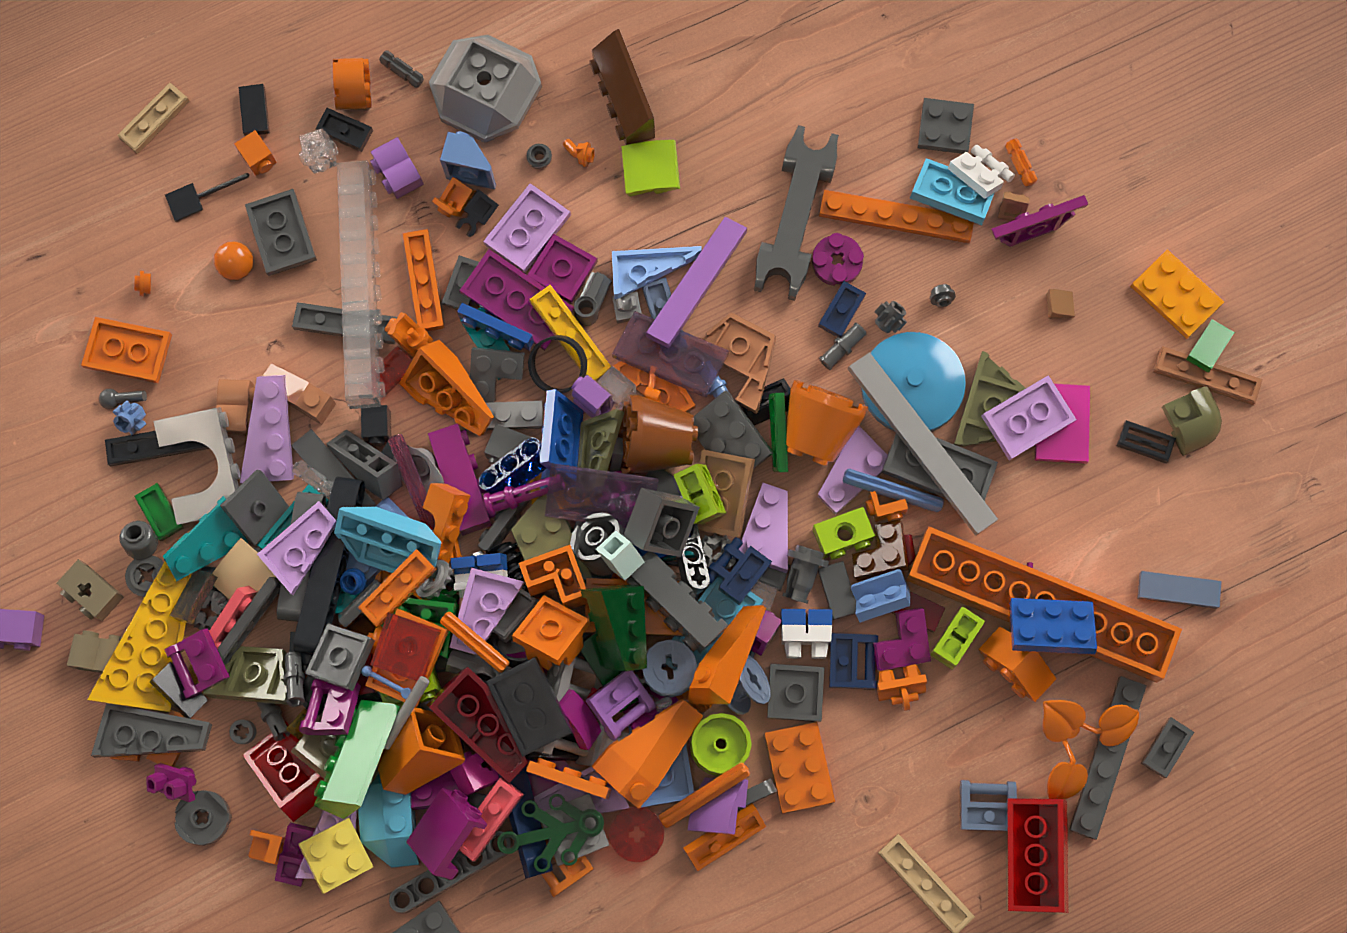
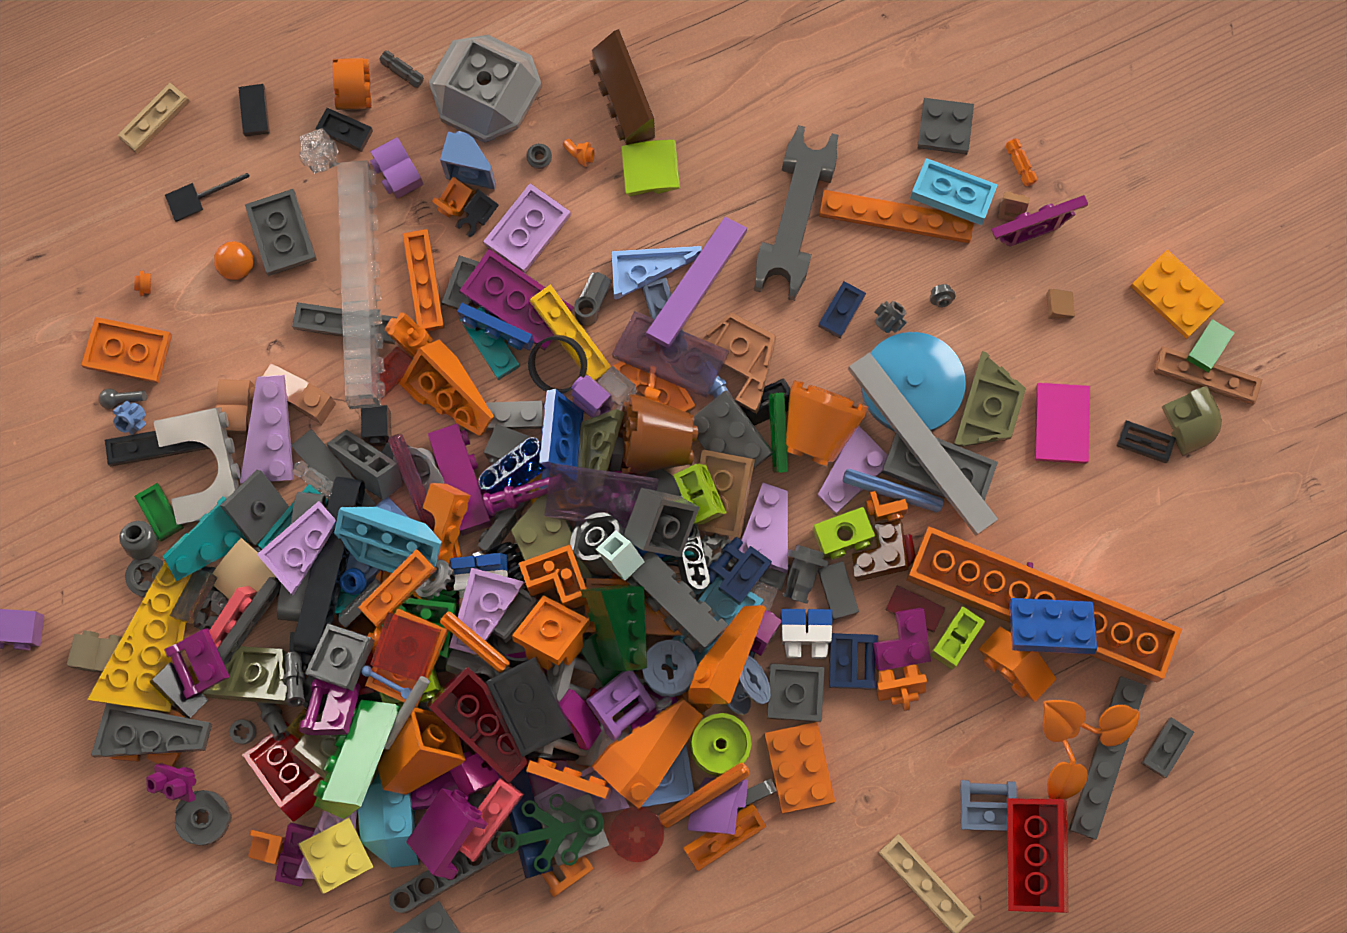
dark tan brick [56,559,124,621] -> none
orange brick [234,130,277,176] -> none
dark grey plate [470,347,525,402] -> none
magenta plate [528,234,598,304] -> none
light grey tile [612,292,642,323] -> none
magenta plate [812,233,864,286] -> none
dark grey pin [819,322,867,370] -> none
medium blue bracket [851,569,910,622] -> none
white plate [948,145,1015,199] -> none
lavender plate [981,375,1077,460] -> none
sand blue tile [1137,571,1222,609] -> none

